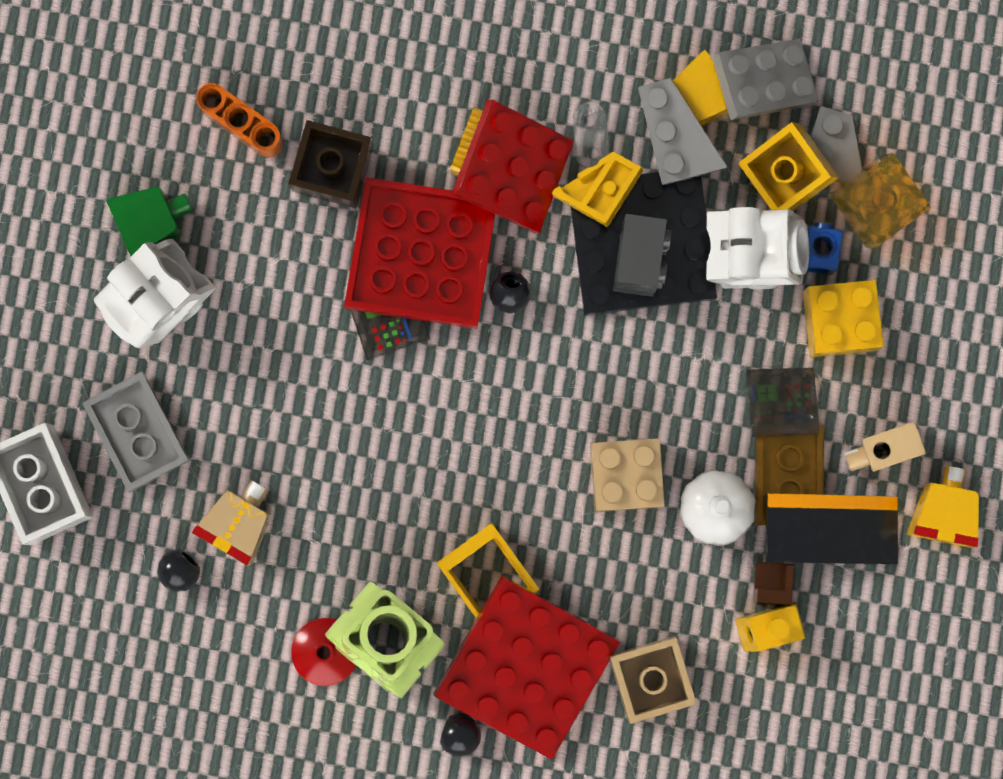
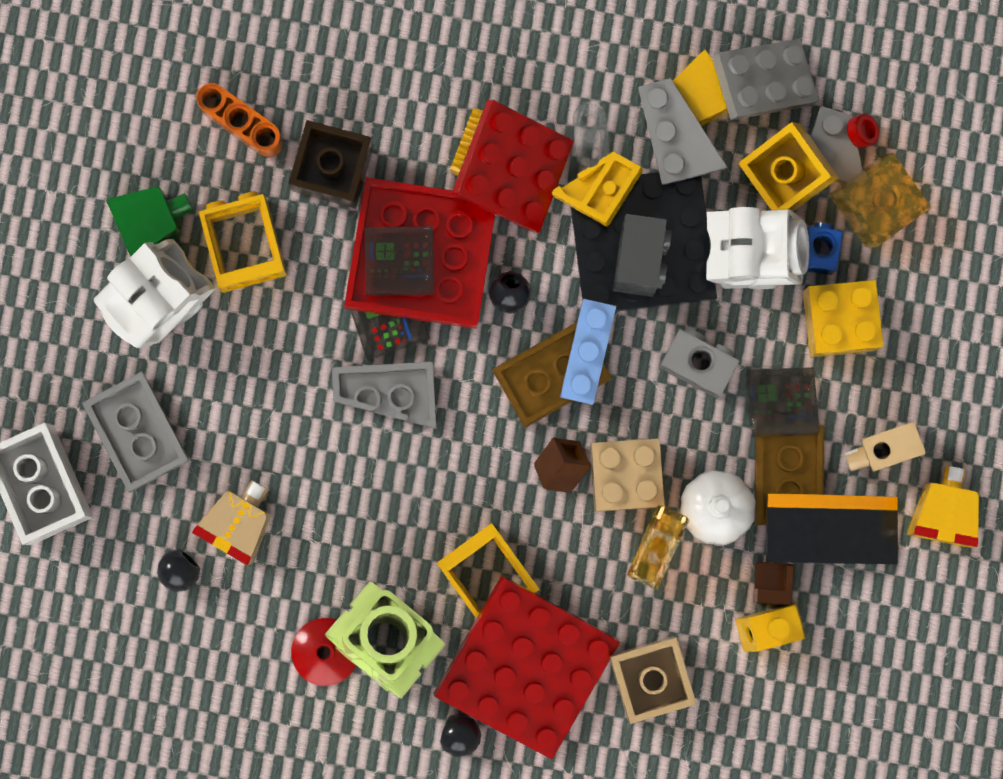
none -> yellow window [198,192,287,293]
none -> light grey wing [332,362,437,429]
none -> clear smoke tile [365,226,434,296]
none -> pearl gold tile [492,322,612,428]
none -> reddish brown panel [534,437,591,493]
none -> light blue plate [560,299,616,405]
none -> clear yellow brick [627,505,689,589]
none -> light grey brick [658,328,739,399]
none -> red tile [847,113,879,149]

